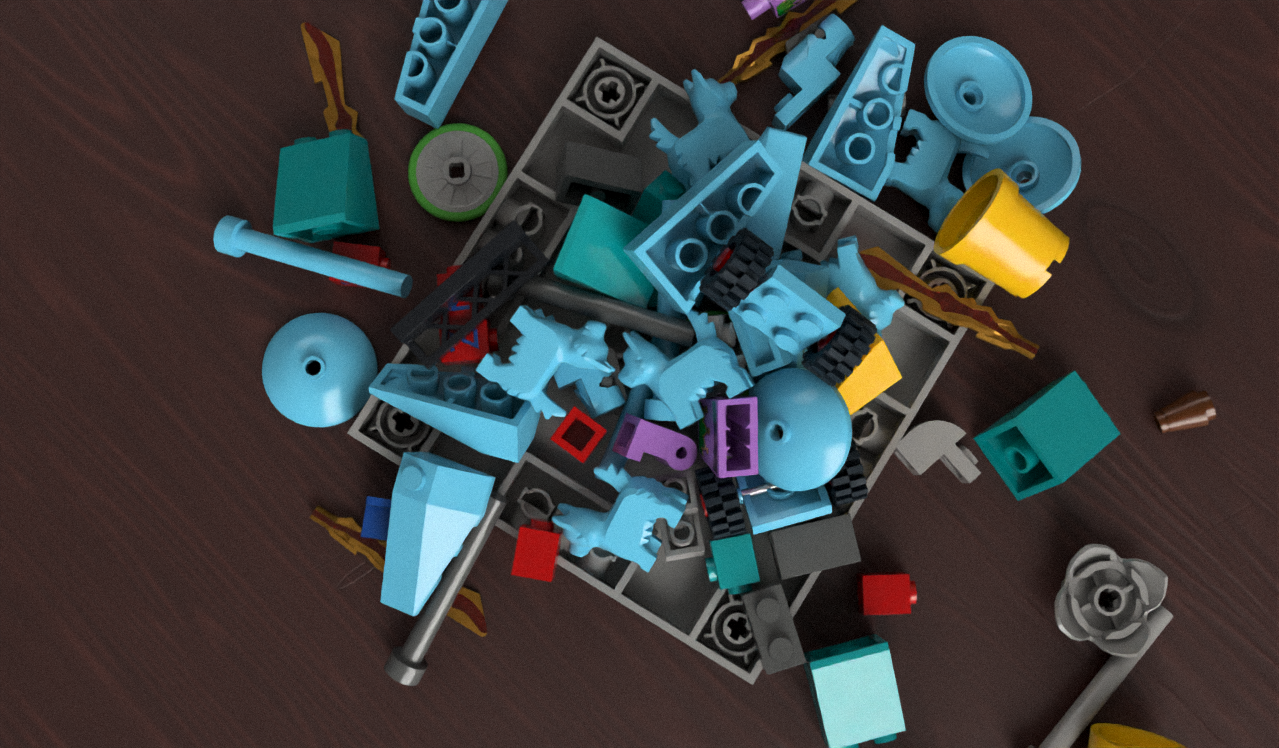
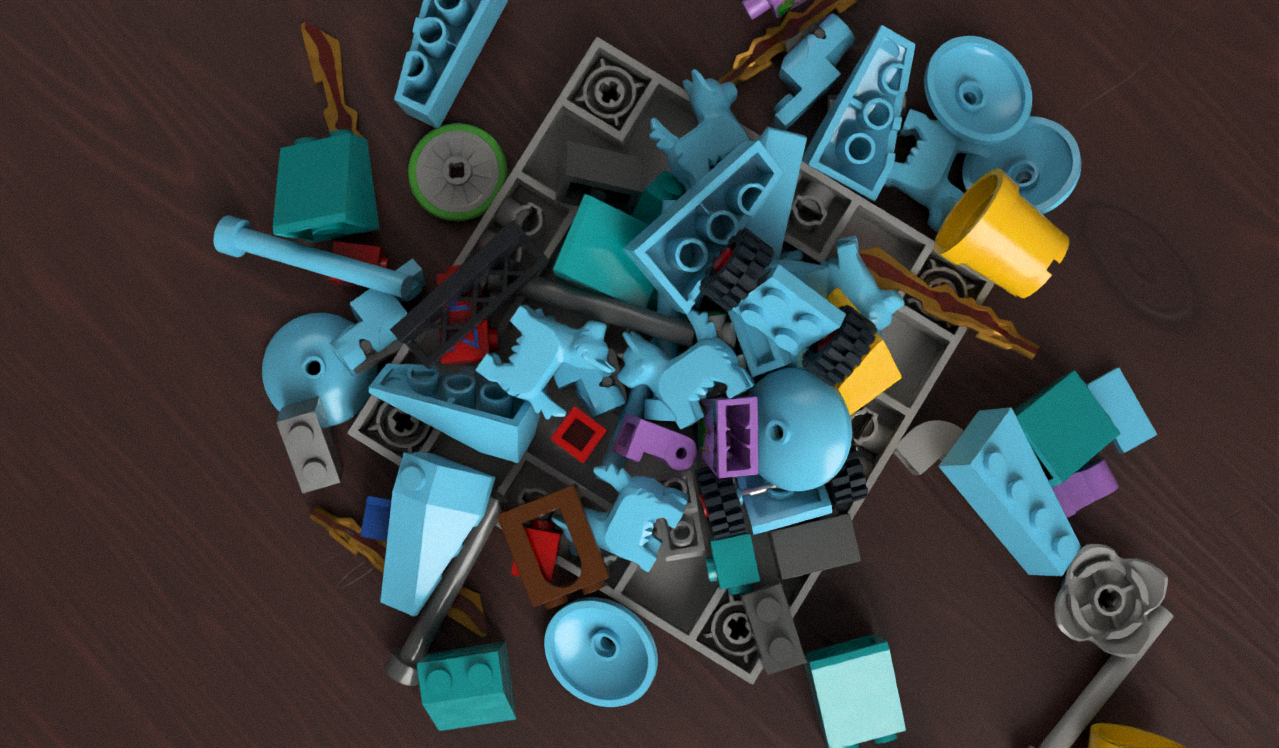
red brick [857,572,917,615] -> none
reddish brown cone [1153,390,1217,434] -> none
none -> brick [276,397,344,494]
none -> medium azure plate [329,258,426,376]
none -> teal slope [417,641,517,731]
none -> reddish brown panel [497,482,612,609]
none -> medium azure dish [544,597,658,707]
none -> medium azure wedge [938,407,1081,576]
none -> medium lavender leg [1052,459,1119,518]
none -> medium azure tile [1087,367,1157,453]

